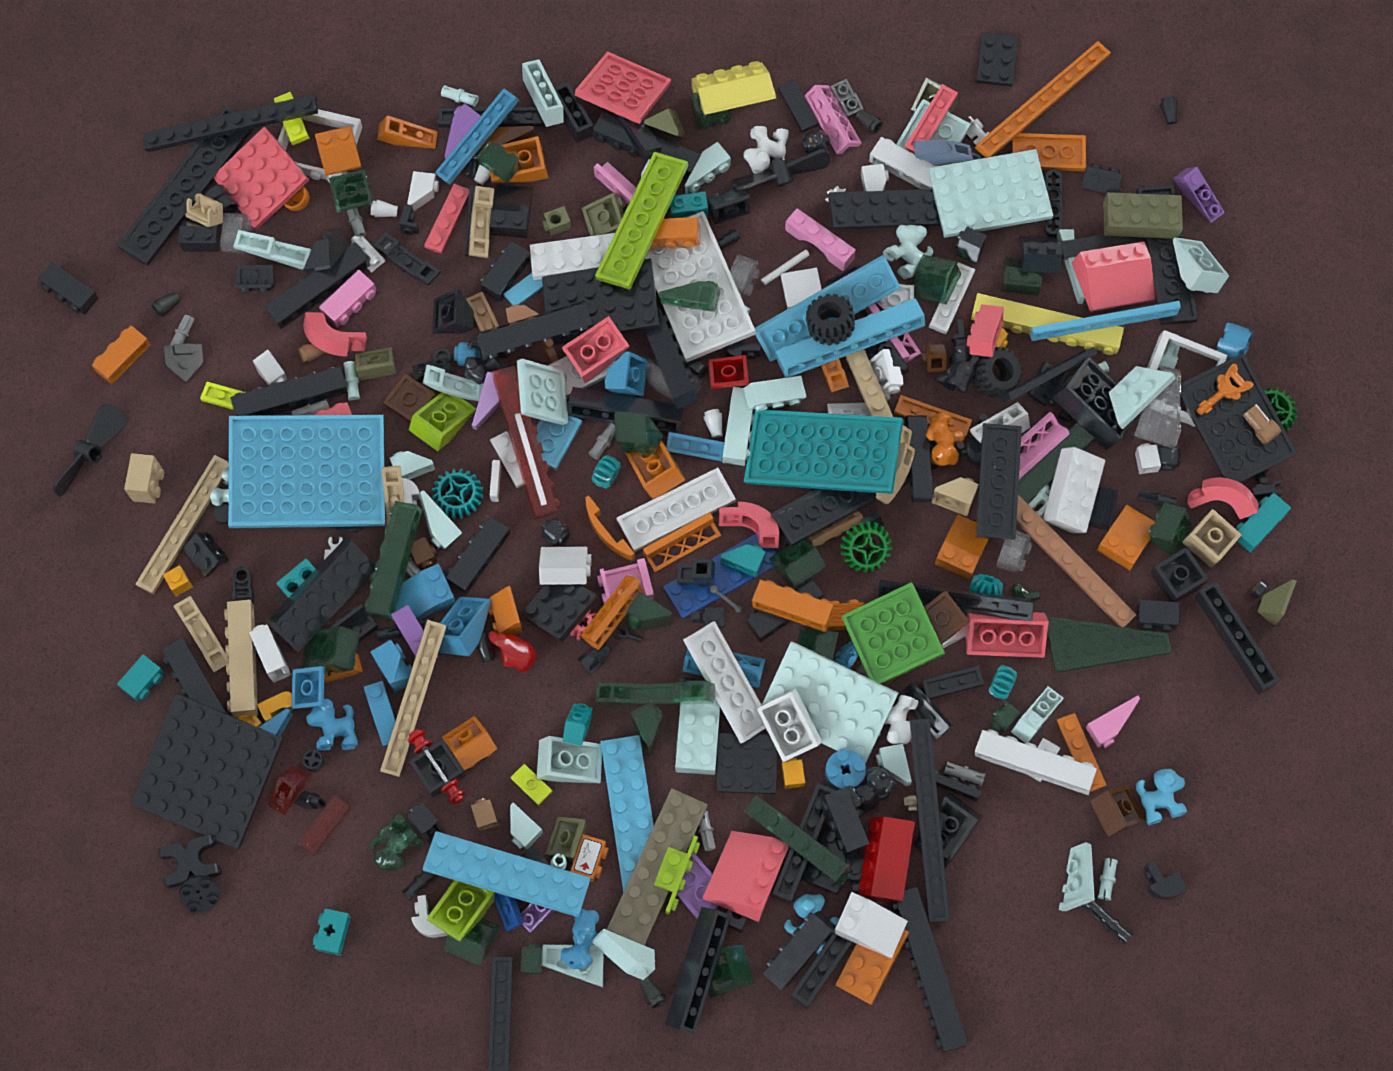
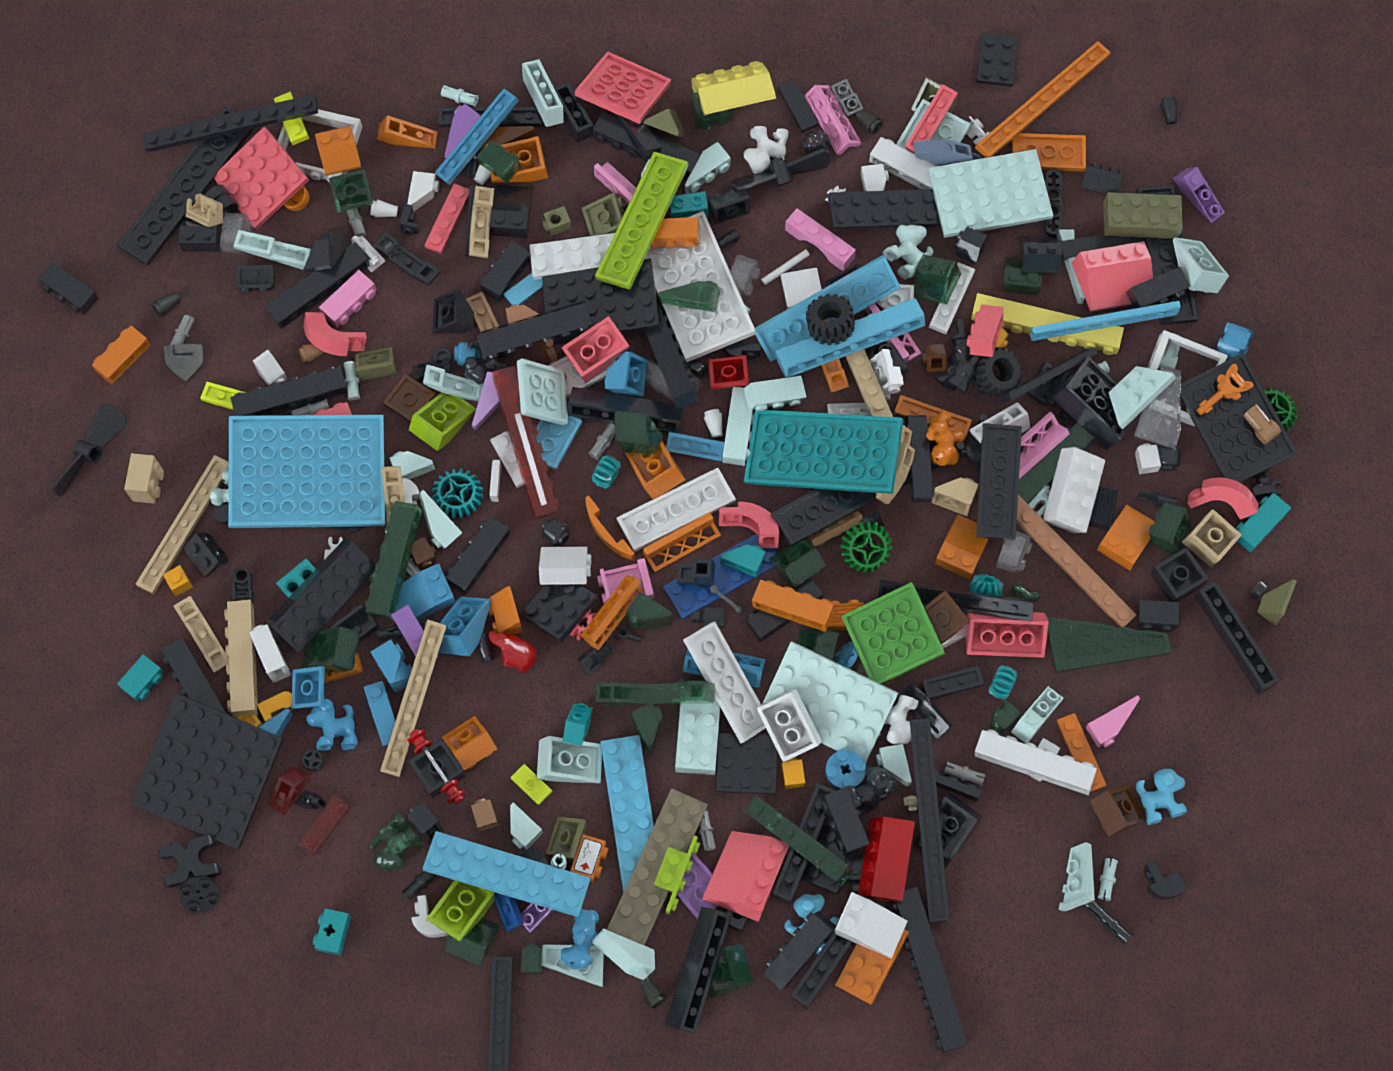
none -> black brick [1126,267,1190,309]

